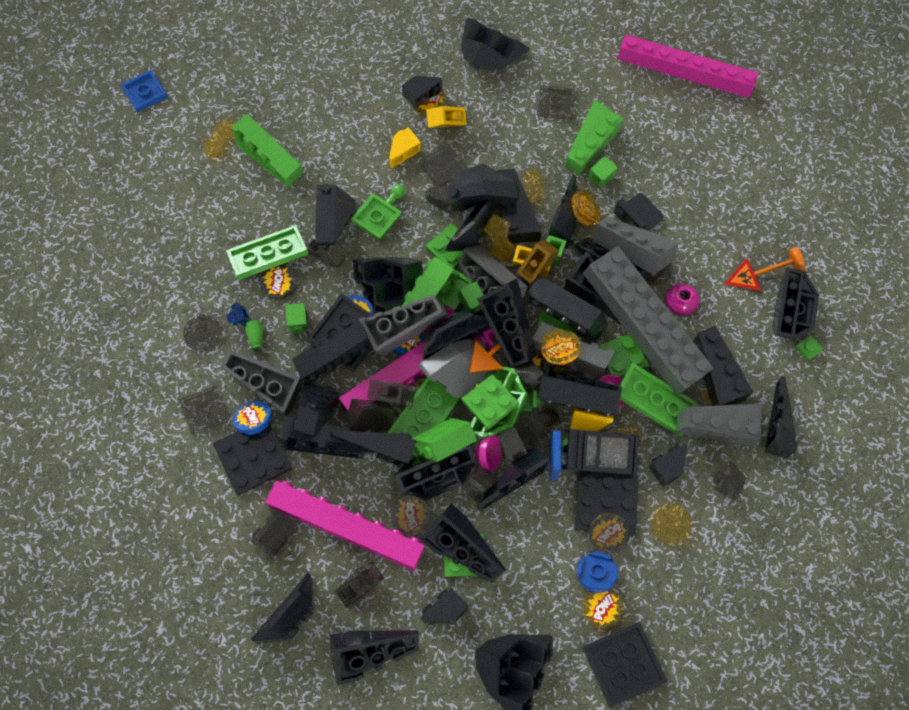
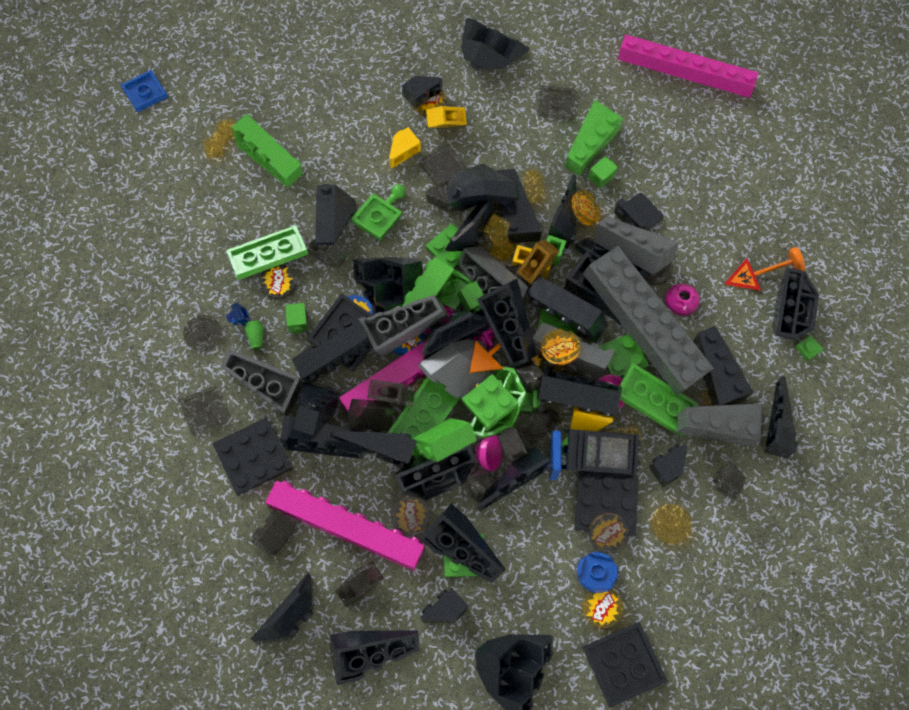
tile [233,401,272,435] -> none

